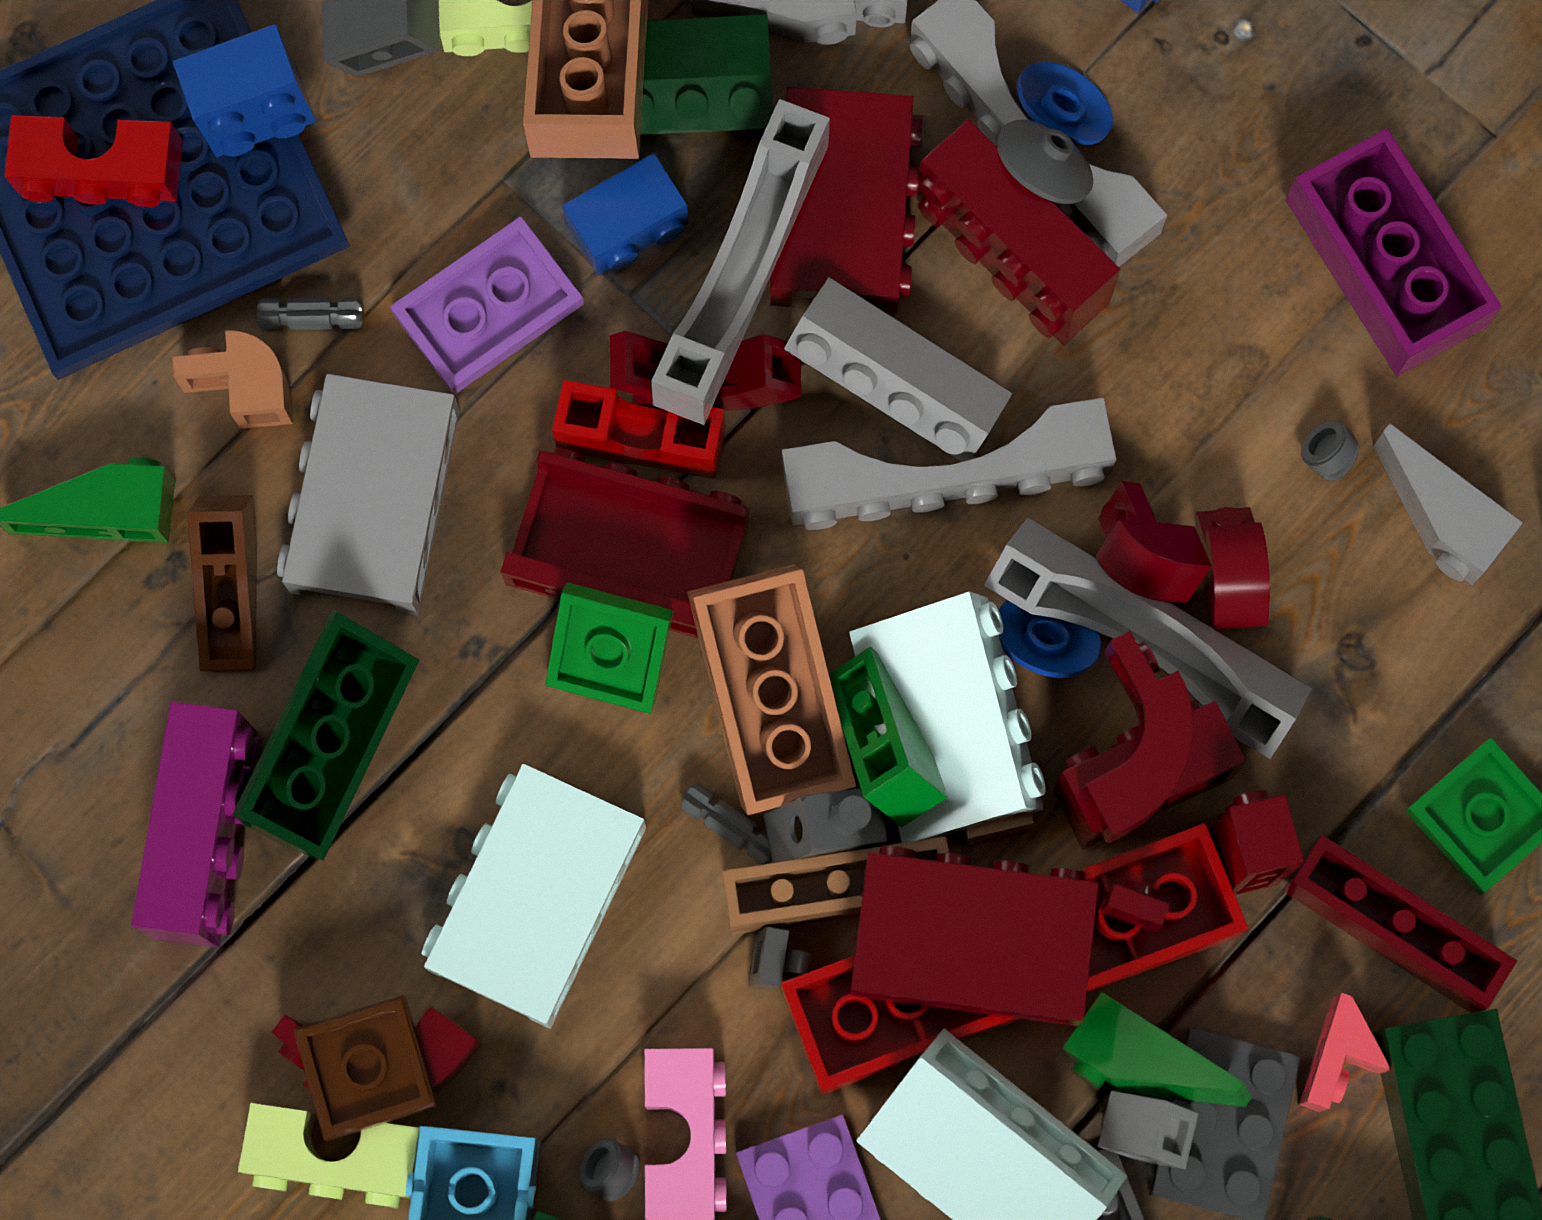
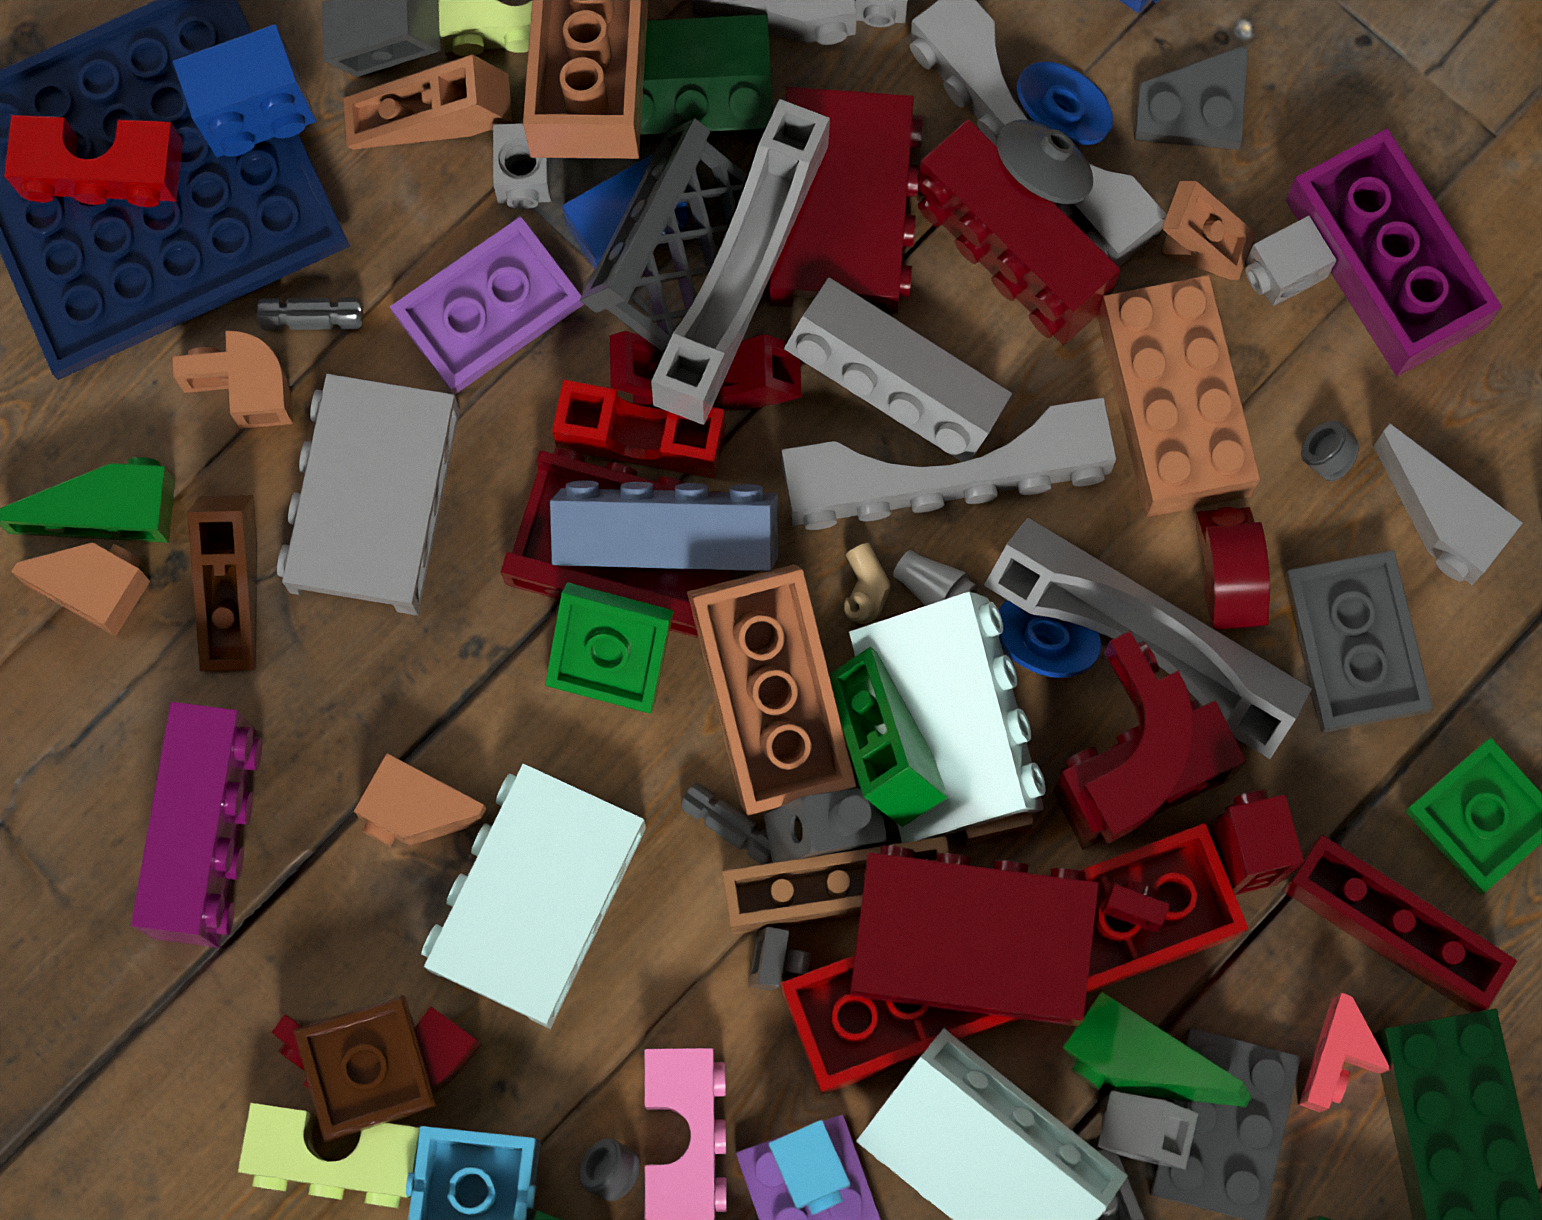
dark green slope [232,610,419,861] -> none
dark red brick [1096,481,1212,603] -> none
none -> nougat slope [11,542,150,636]
none -> nougat slope [343,54,513,150]
none -> nougat slope [354,753,490,847]
none -> light grey brick [493,124,551,209]
none -> sand blue brick [550,481,778,571]
none -> dark grey fence [580,118,748,353]
none -> medium azure brick [769,1120,850,1215]
none -> tan arm [844,543,891,624]
none -> light grey cone [893,550,978,606]
none -> nougat brick [1097,275,1260,518]
none -> dark grey wing [1134,47,1248,150]
none -> nougat slope [1162,181,1256,280]
none -> light grey brick [1245,216,1337,307]
none -> dark grey plate [1284,550,1433,733]

